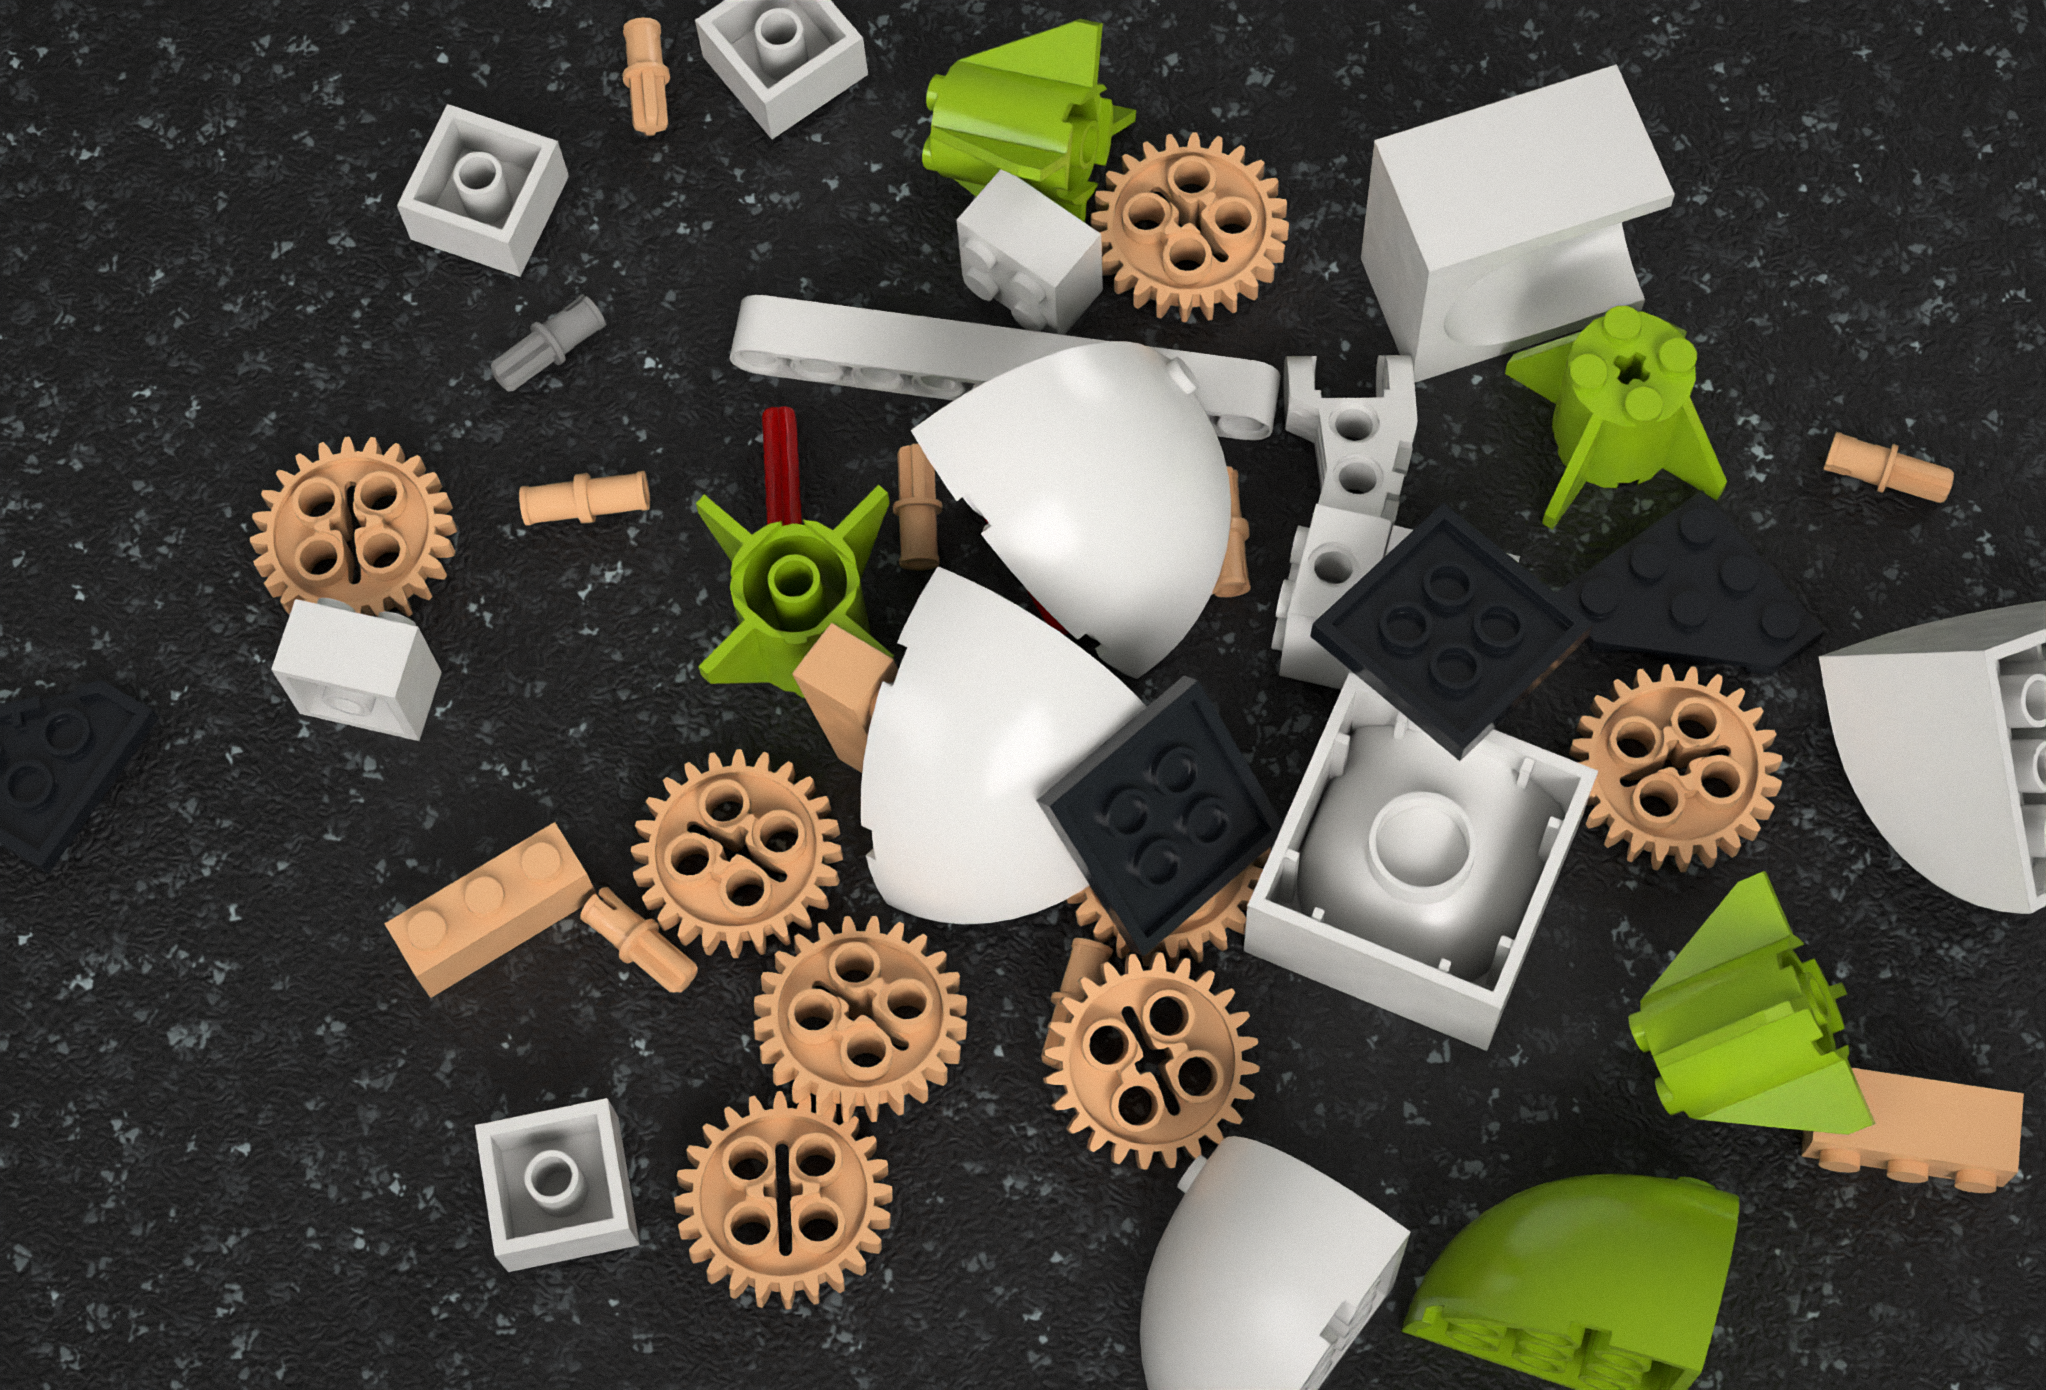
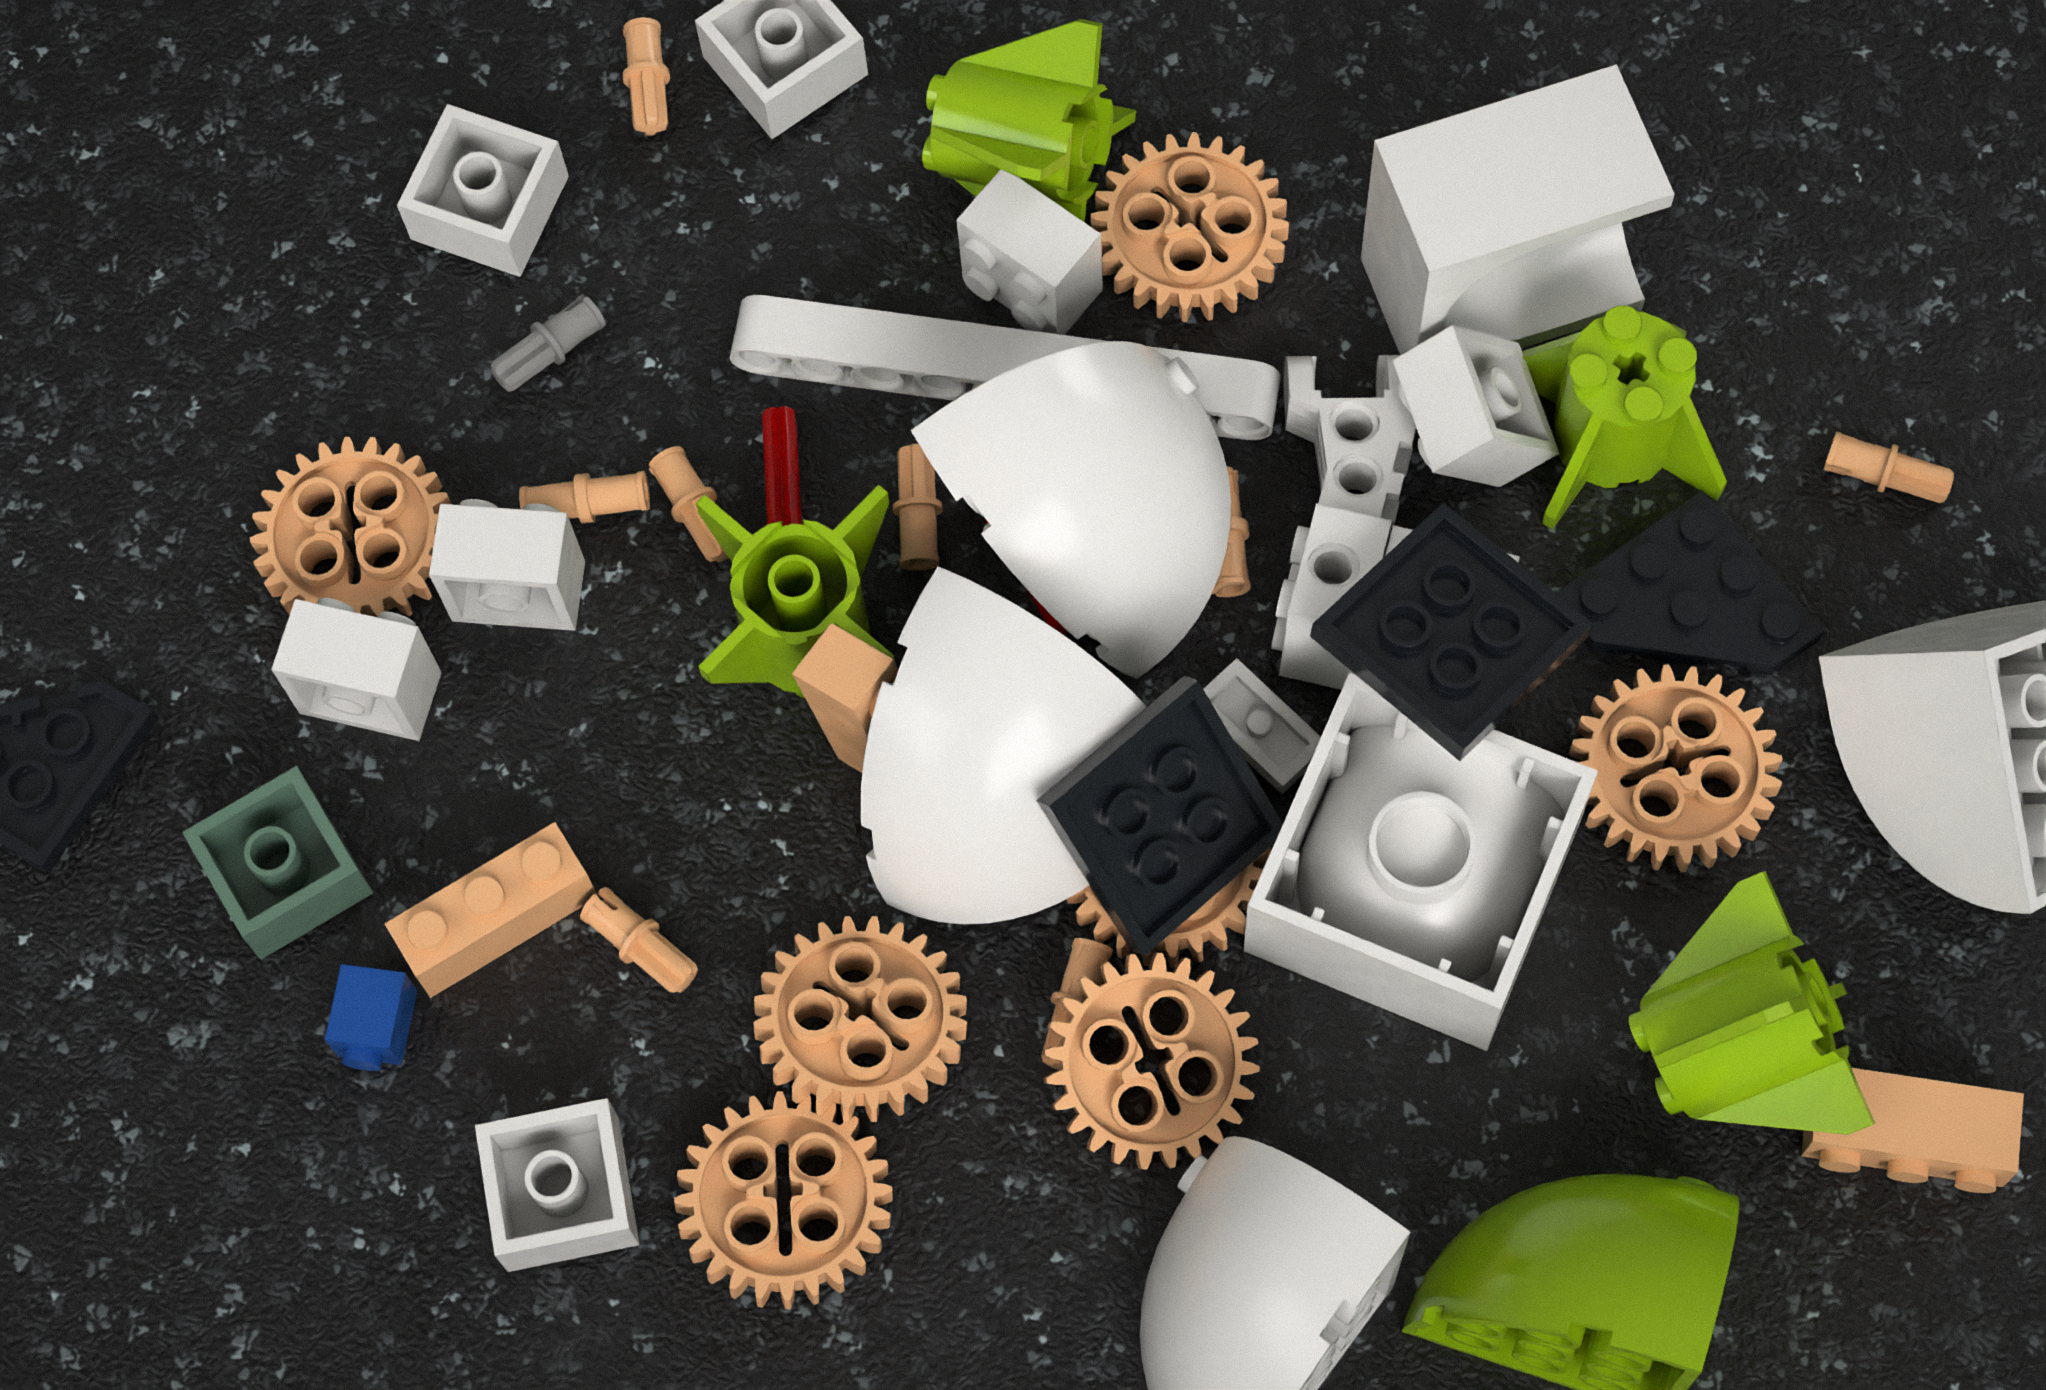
light nougat gear [631,749,843,958] -> none
none -> sand green brick [182,766,374,960]
none -> blue brick [325,964,418,1071]
none -> white brick [429,499,585,631]
none -> light nougat axle [649,446,729,562]
none -> white plate [1203,658,1321,794]
none -> white brick [1393,325,1560,487]

